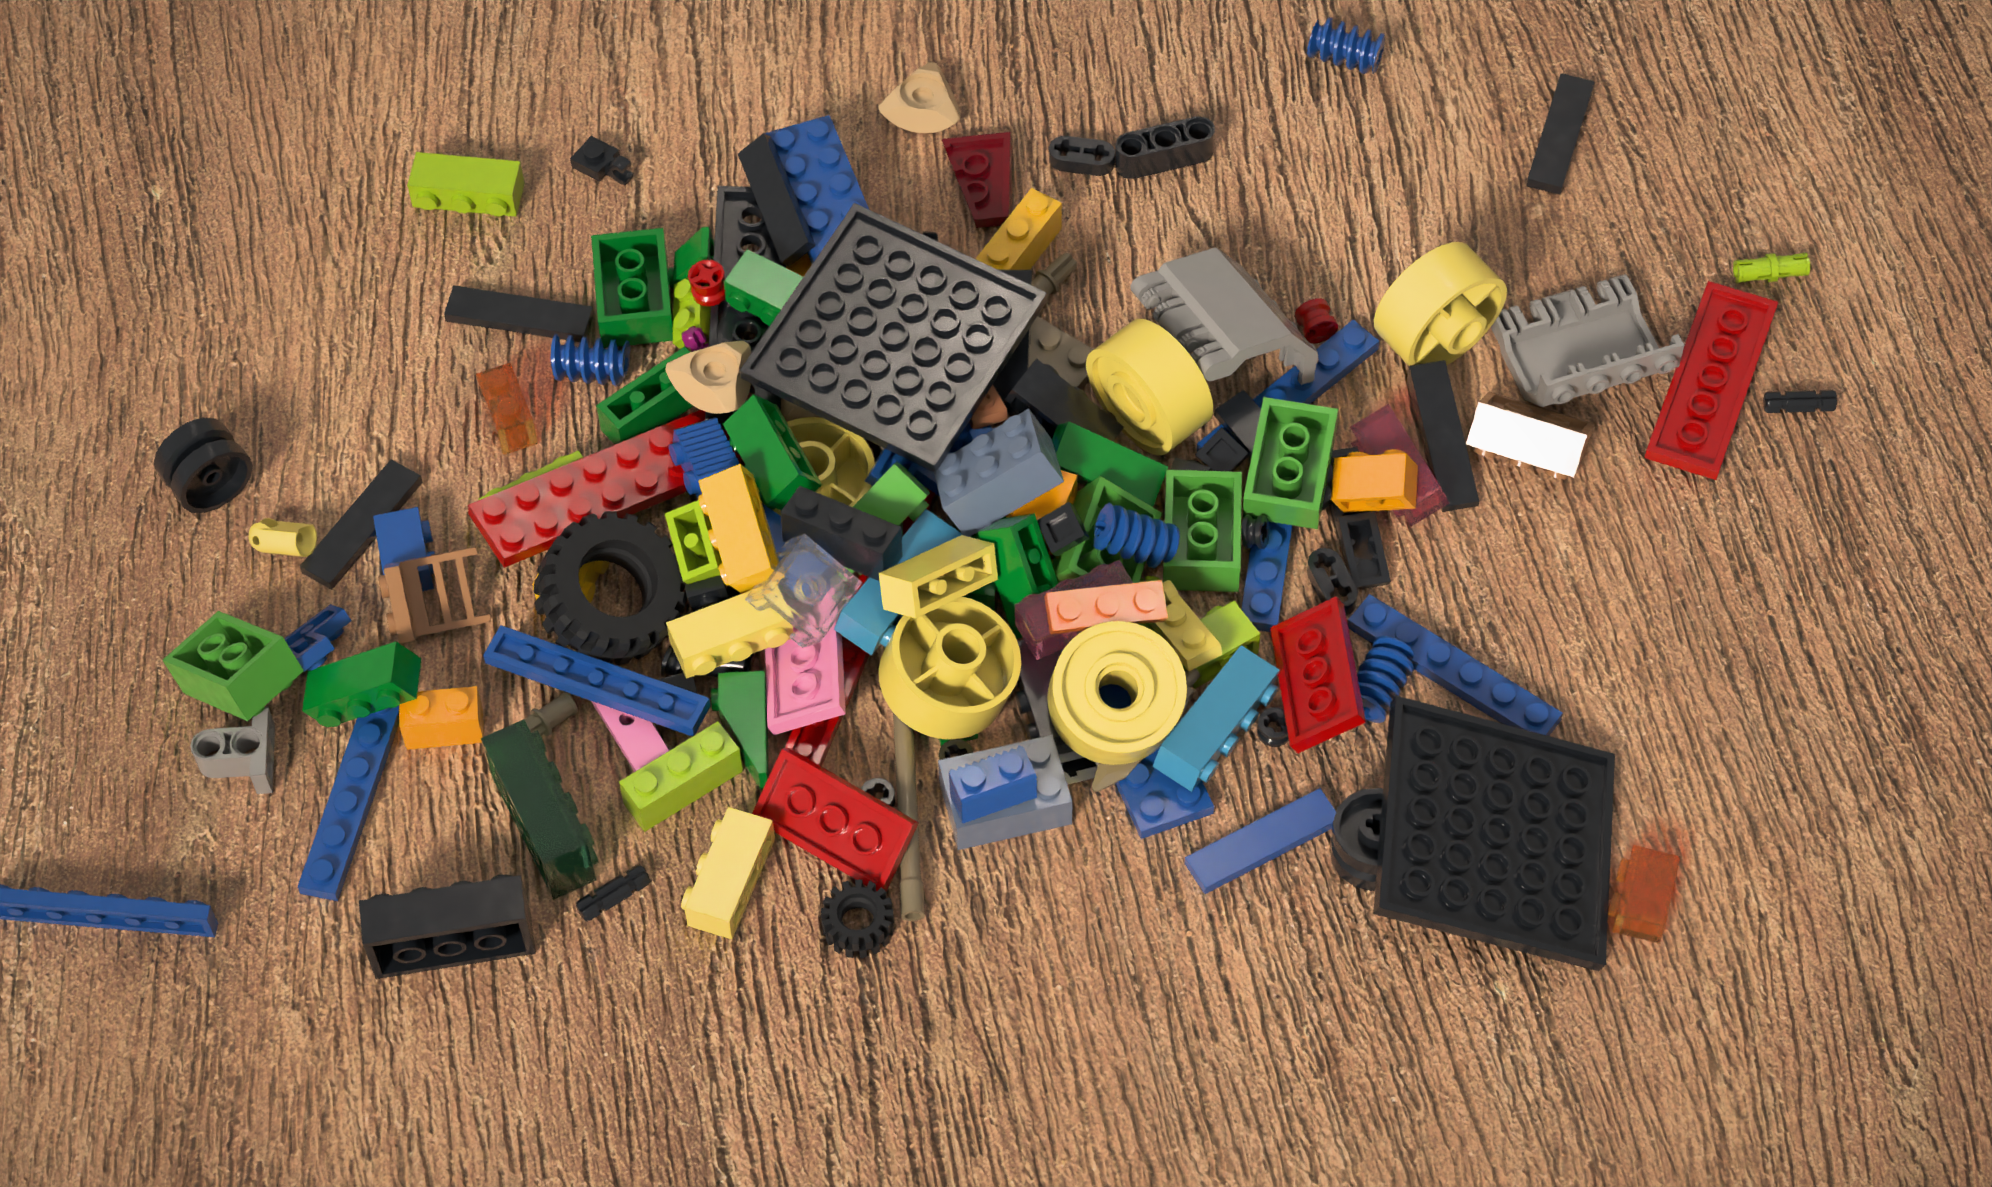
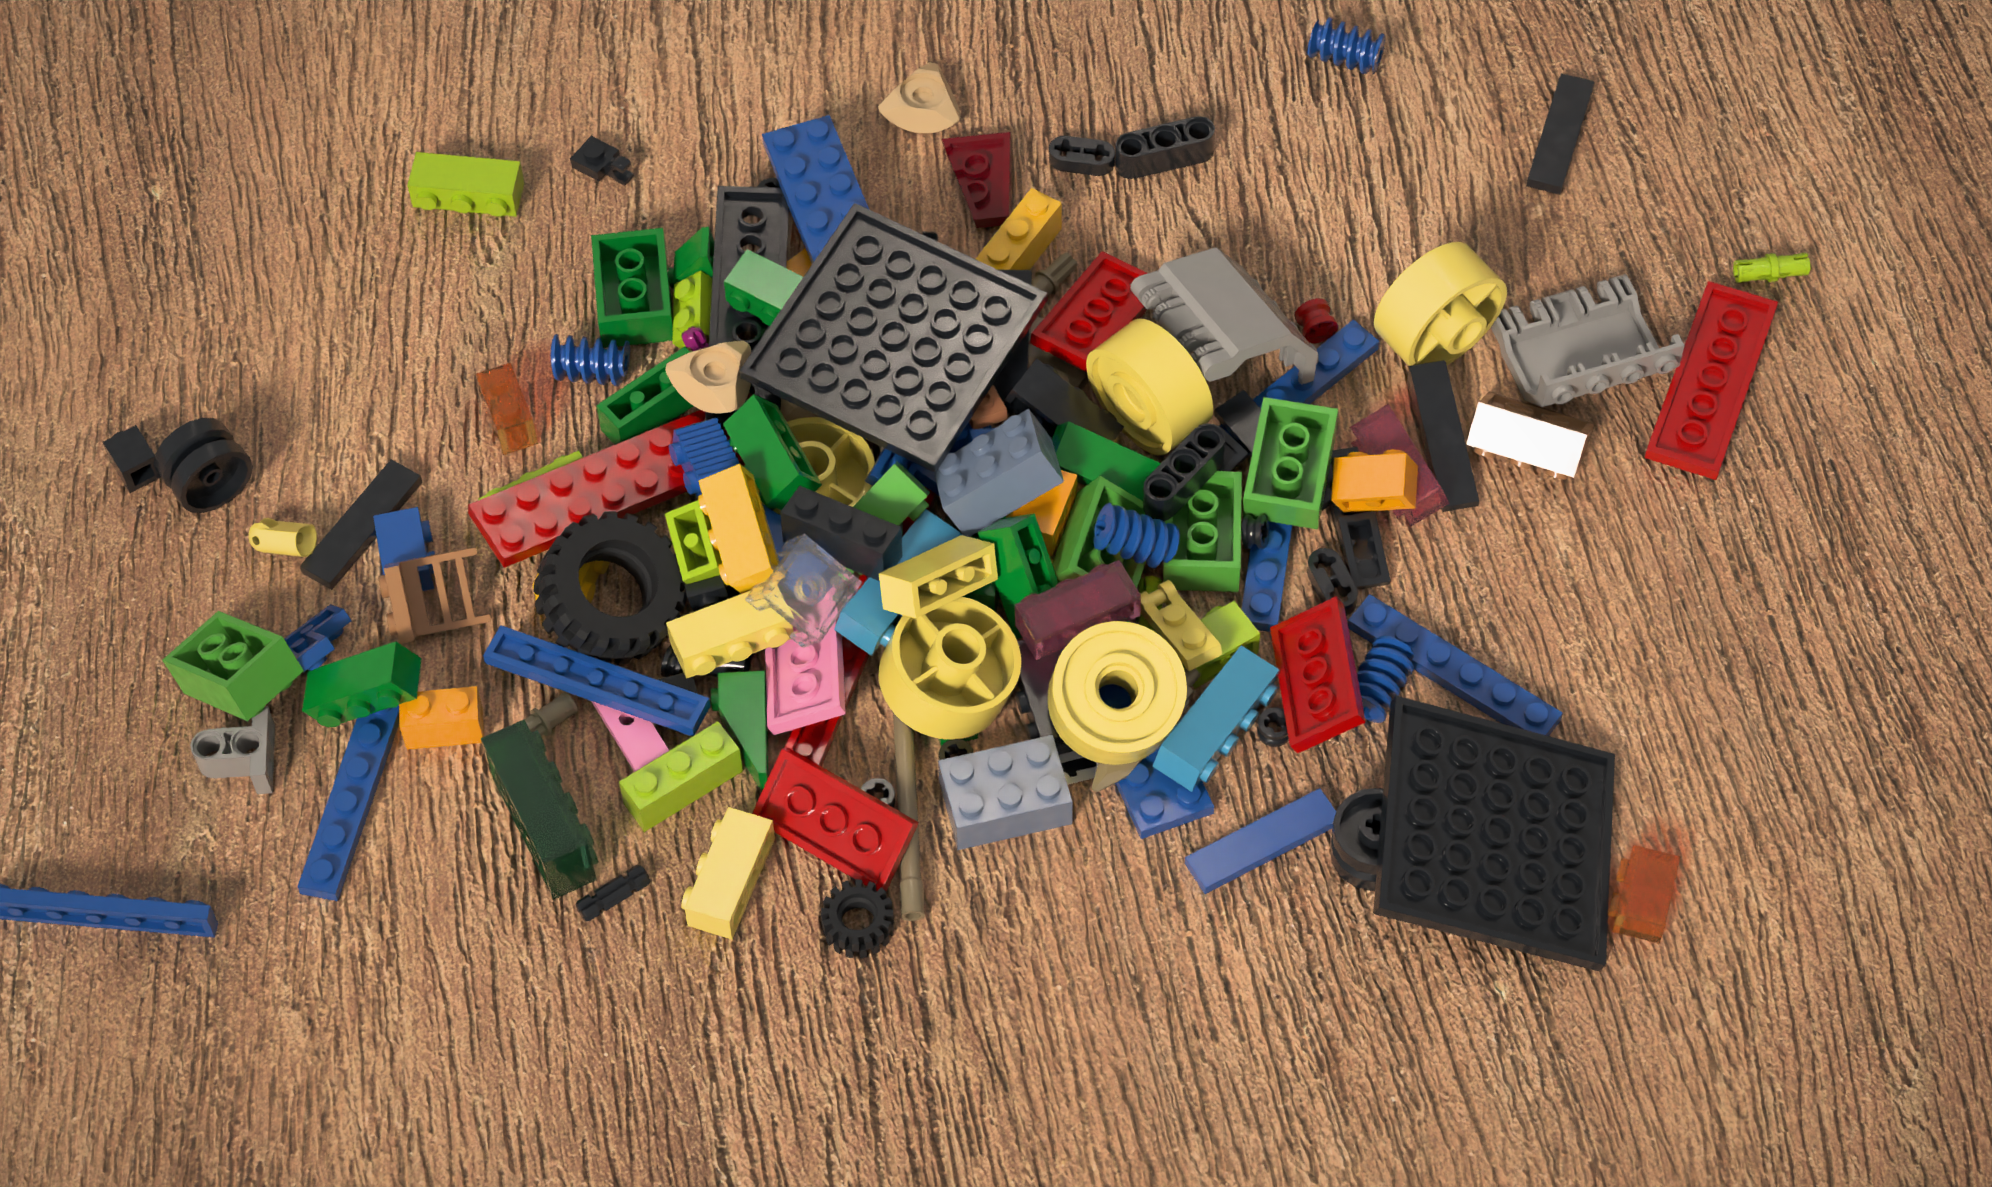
black brick [359,874,536,979] -> none
black tile [444,285,594,342] -> none
red wheel [688,260,726,306] -> none
black tile [738,133,816,266] -> none
blue brick [949,745,1037,824] -> none
black plate [1037,502,1090,556] -> none
plate [1044,580,1168,634] -> none
black axle [1763,390,1837,413] -> none
none -> black brick [103,425,160,493]
none -> red plate [1030,251,1148,372]
none -> black beam [1143,423,1226,521]

